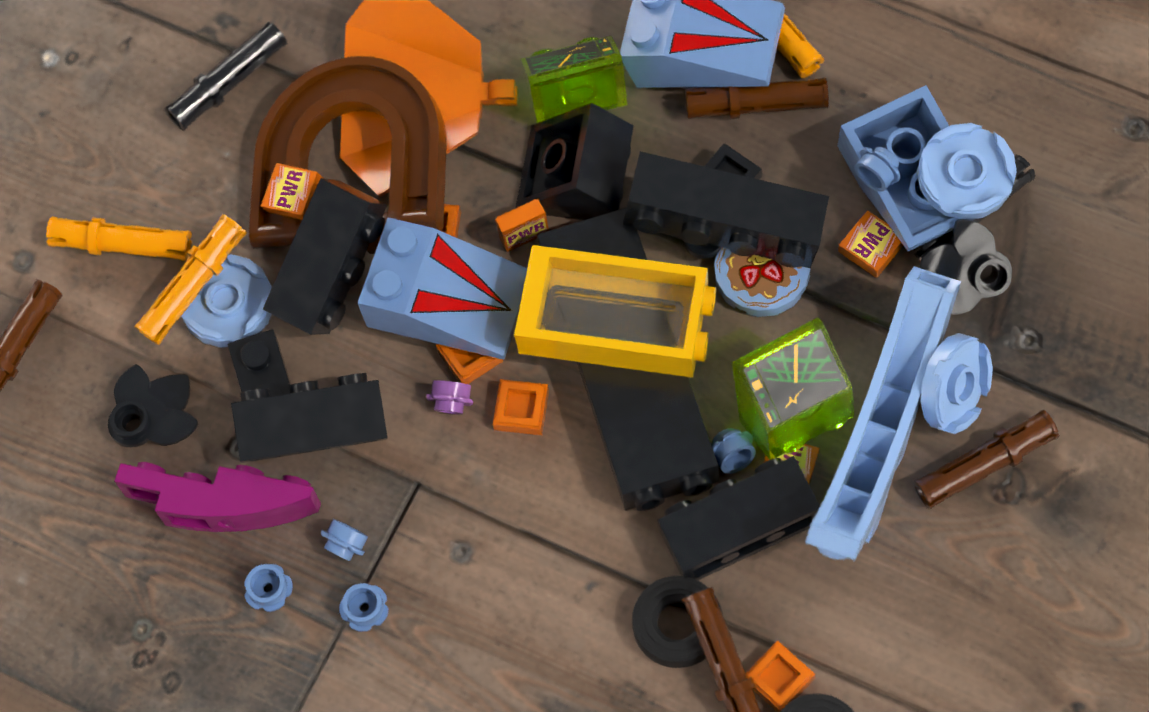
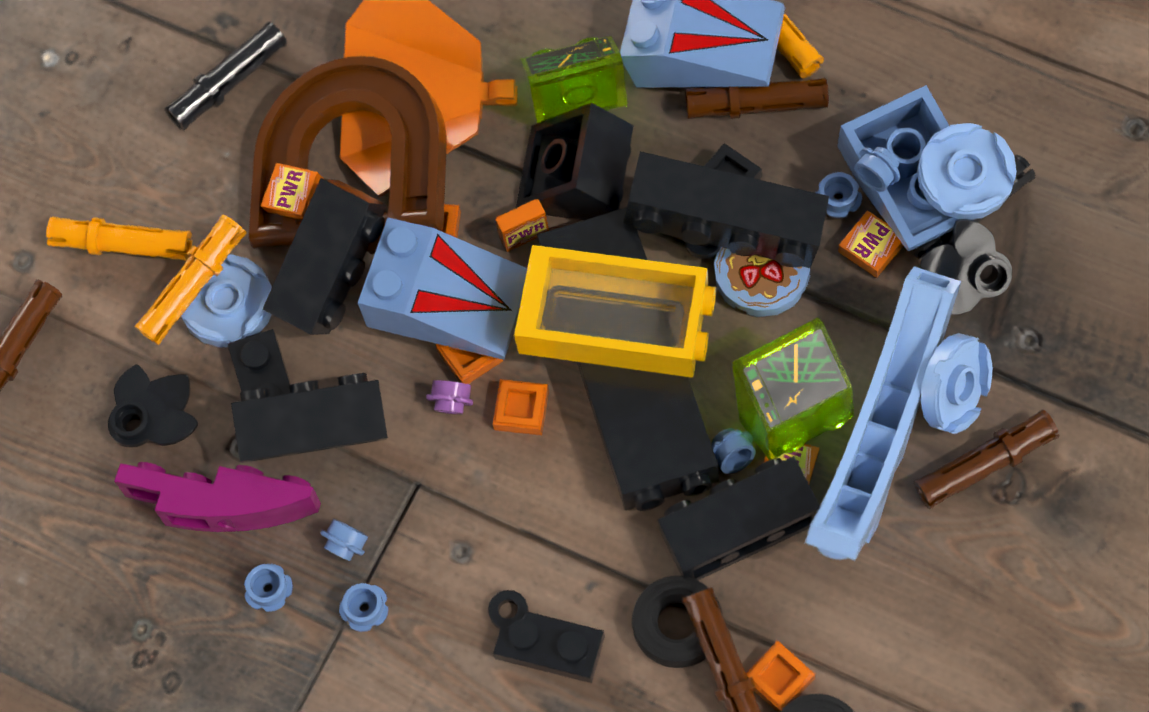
none -> black hinge [488,590,605,683]
none -> medium blue plate [815,172,862,218]

